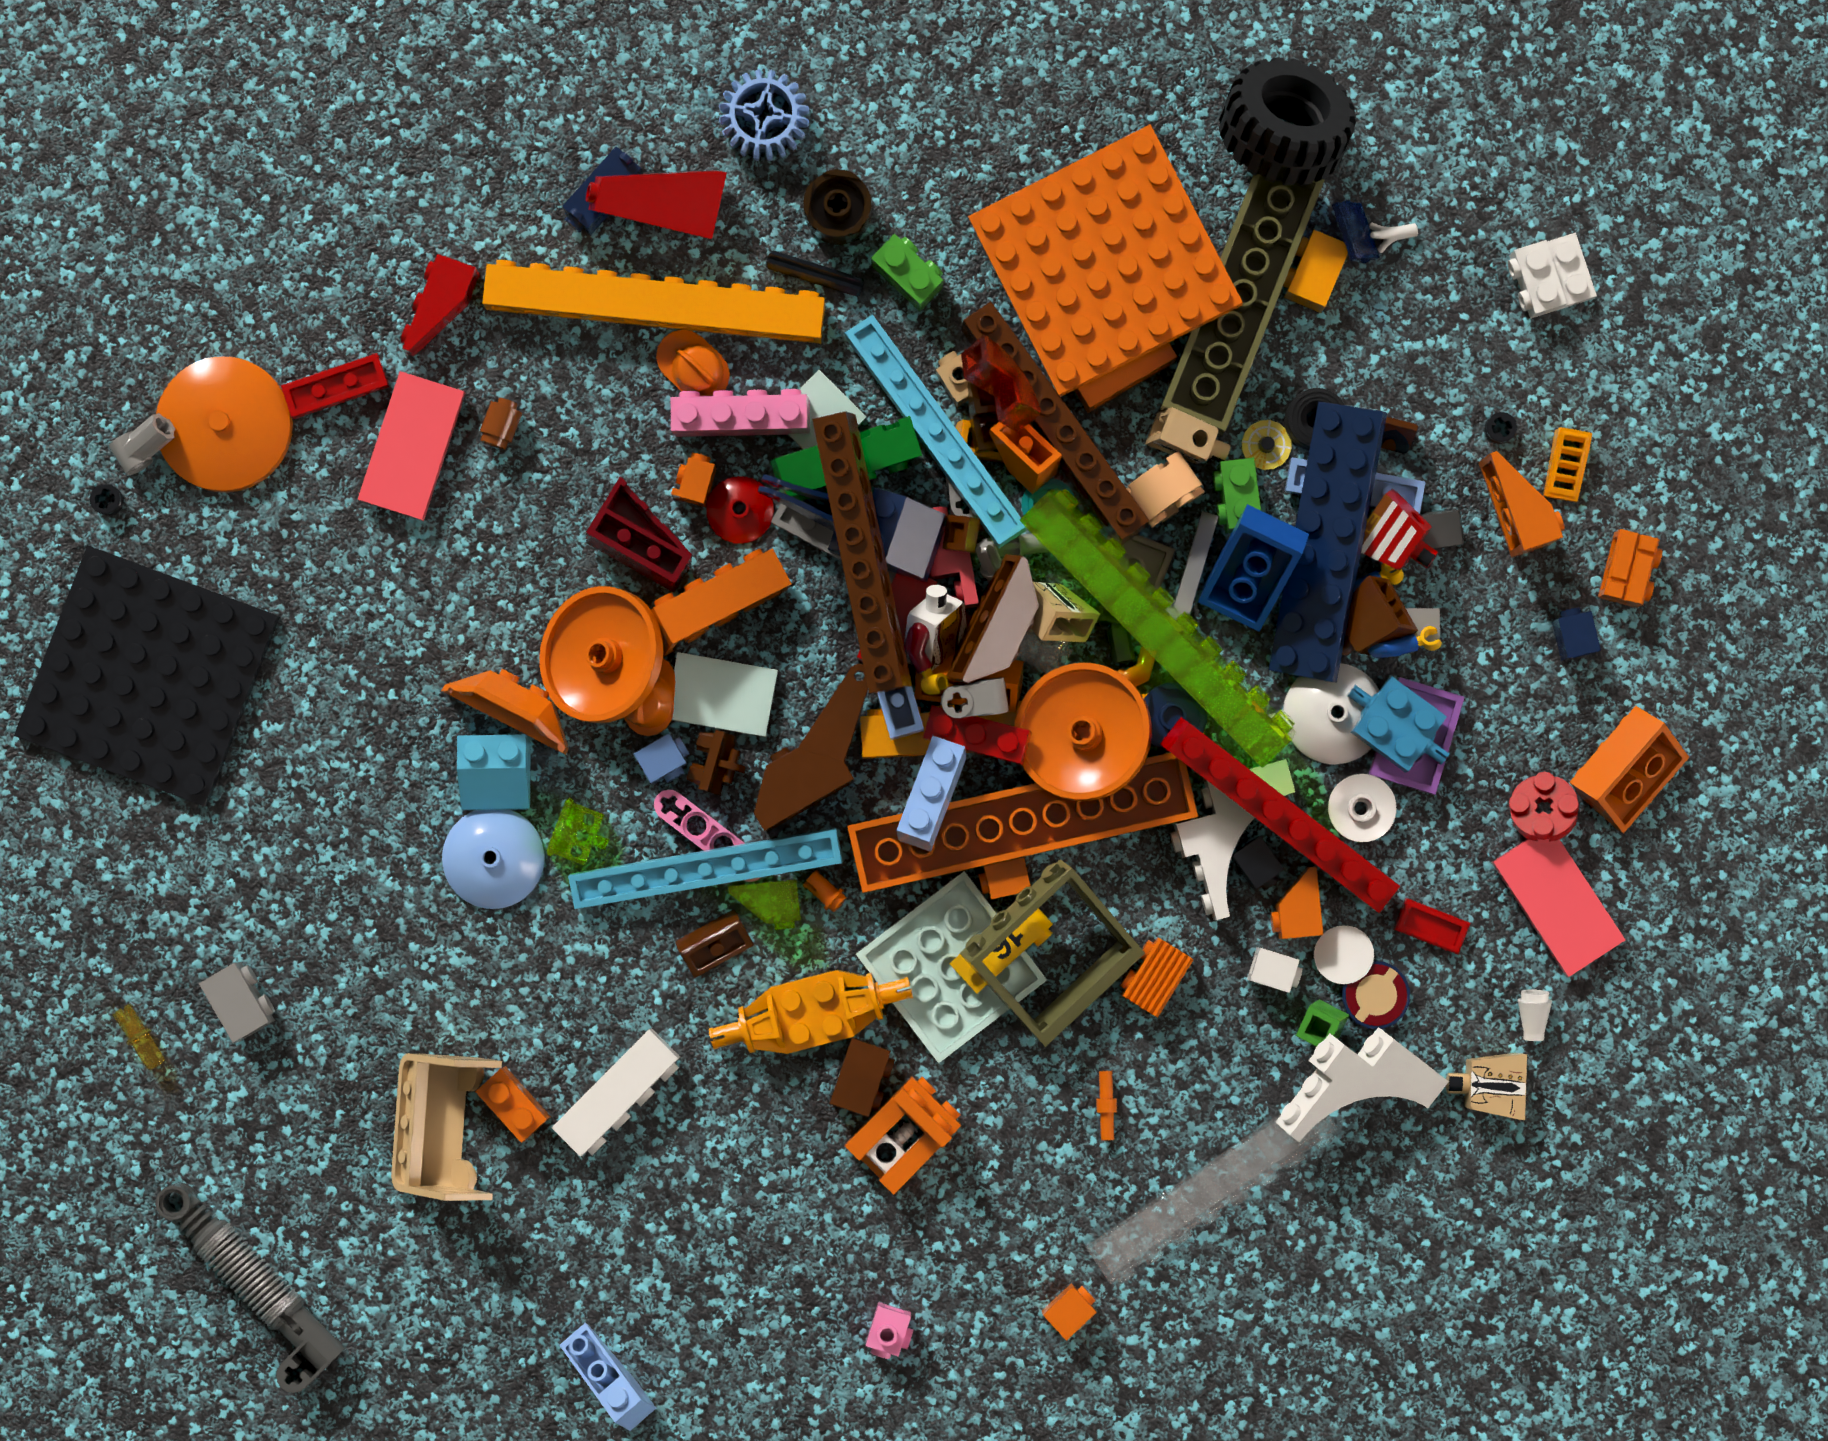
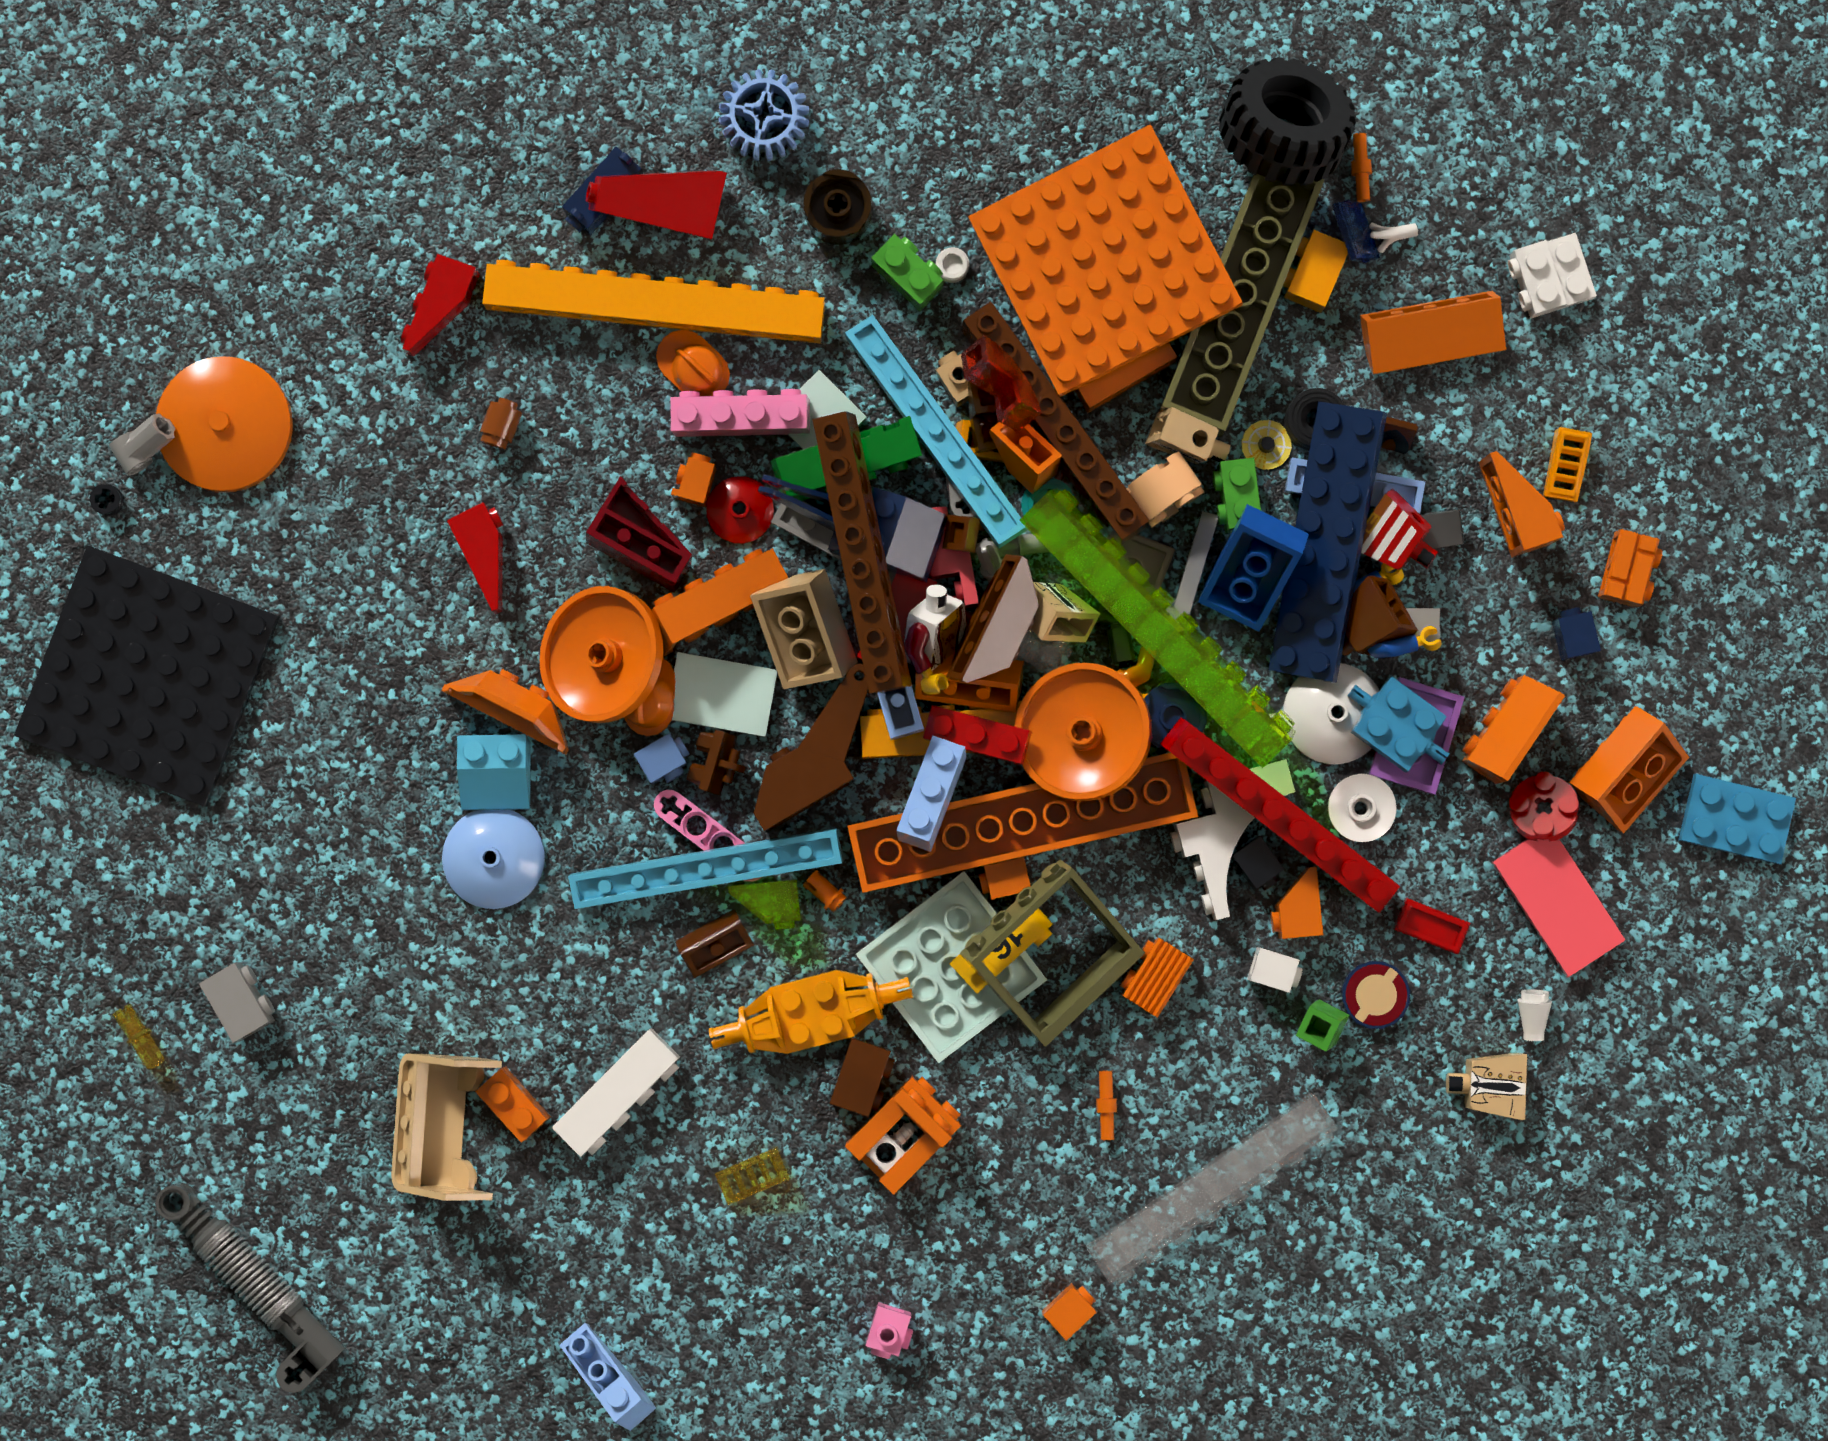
red plate [281,353,390,419] -> none
coral tile [358,371,466,521] -> none
clear neon green piece [546,798,609,866] -> none
black axle [766,250,864,297] -> none
light grey piece [941,677,1009,718] -> none
white arch [1276,1027,1449,1142] -> none
white sticker [1314,925,1374,984] -> none
black bush [1484,412,1517,445] -> none
none -> red slope [447,502,504,614]
none -> clear yellow slope [714,1146,791,1205]
none -> tan slope [750,569,858,689]
none -> white tile [936,247,969,283]
none -> orange bar [1351,133,1372,202]
none -> orange brick [1360,291,1506,374]
none -> orange slope [1462,675,1565,784]
none -> dark azure plate [1679,774,1796,864]

